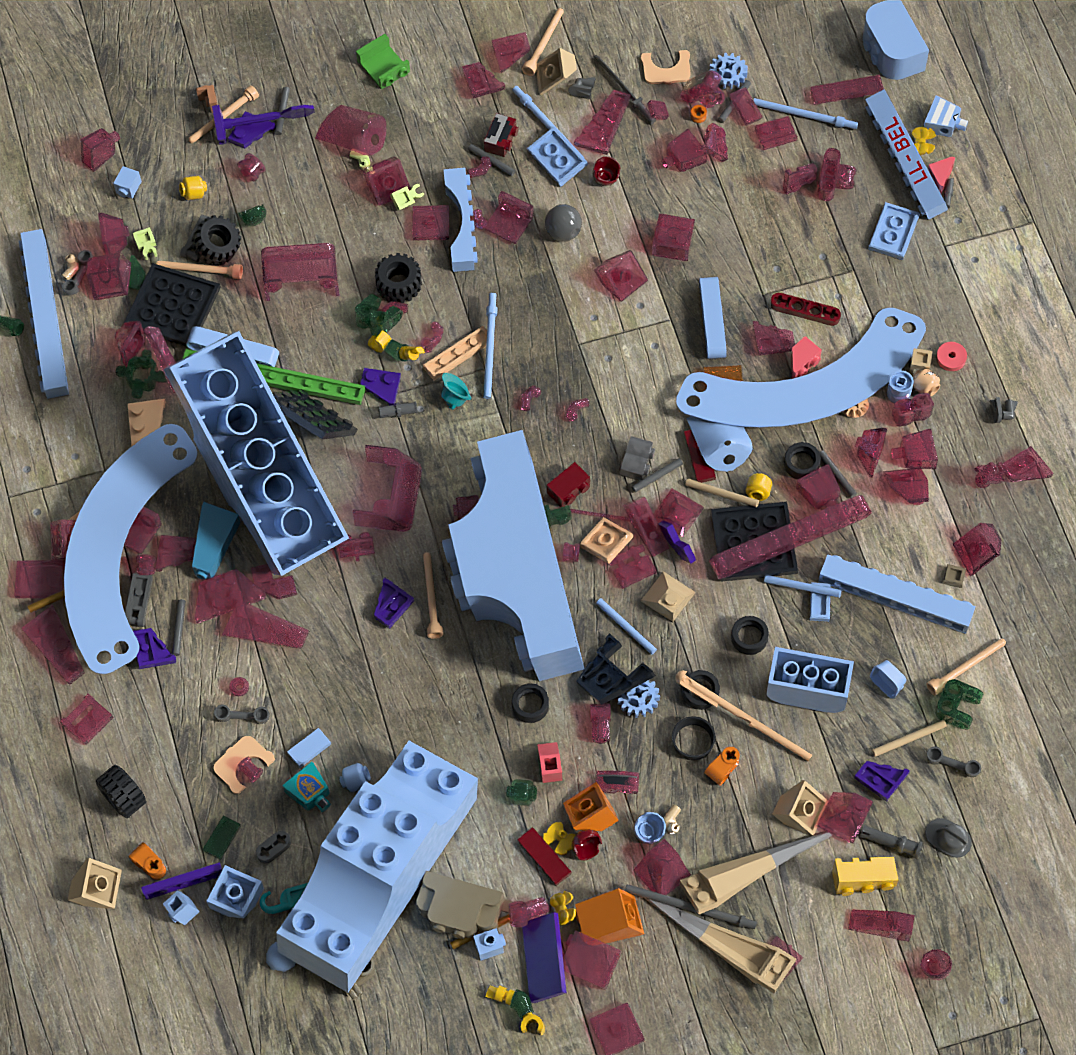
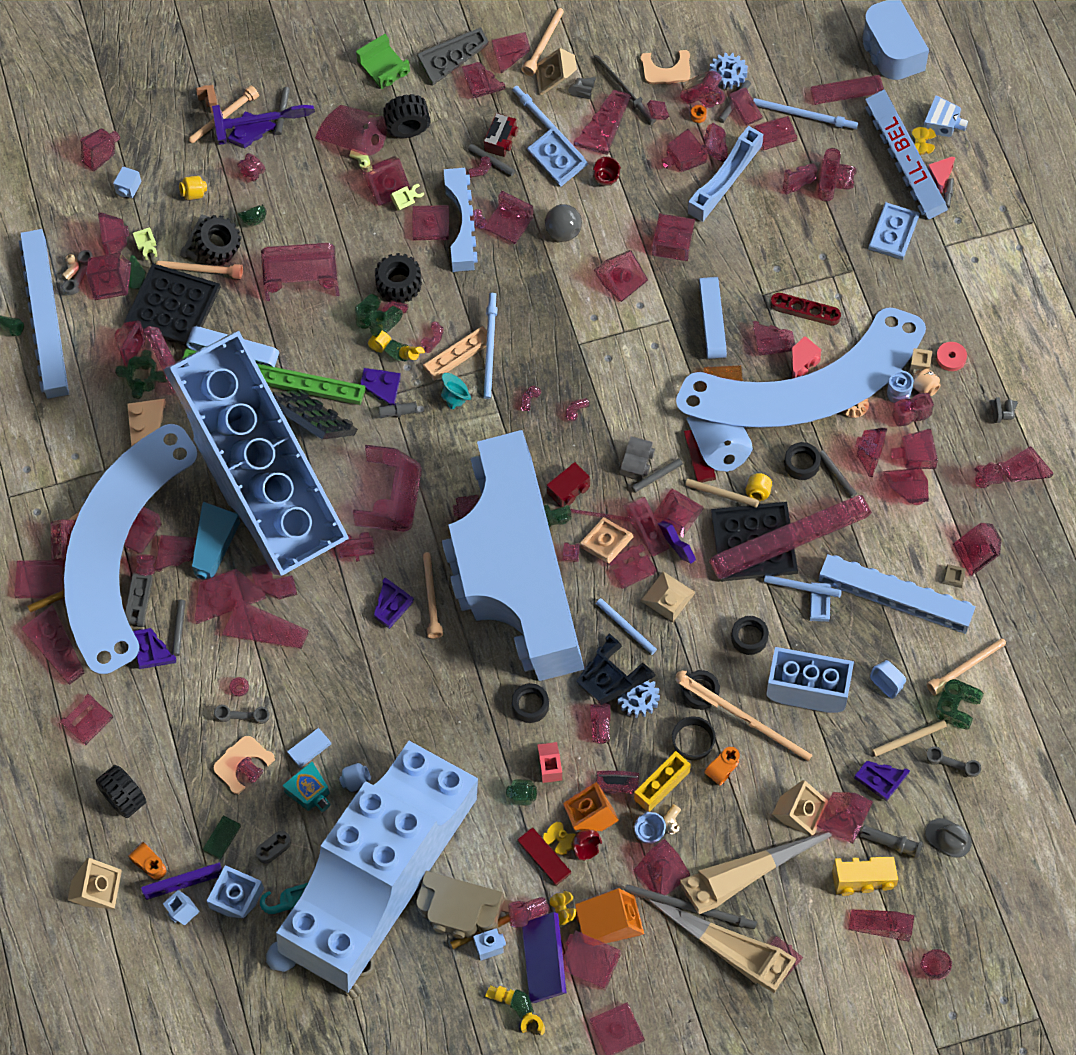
clear pink torso [796,464,840,512] -> none
none -> black tyre [383,94,431,138]
none -> dark grey wing [417,27,489,86]
none -> yellow brick [634,751,691,812]
none -> light blue arch [688,126,763,222]

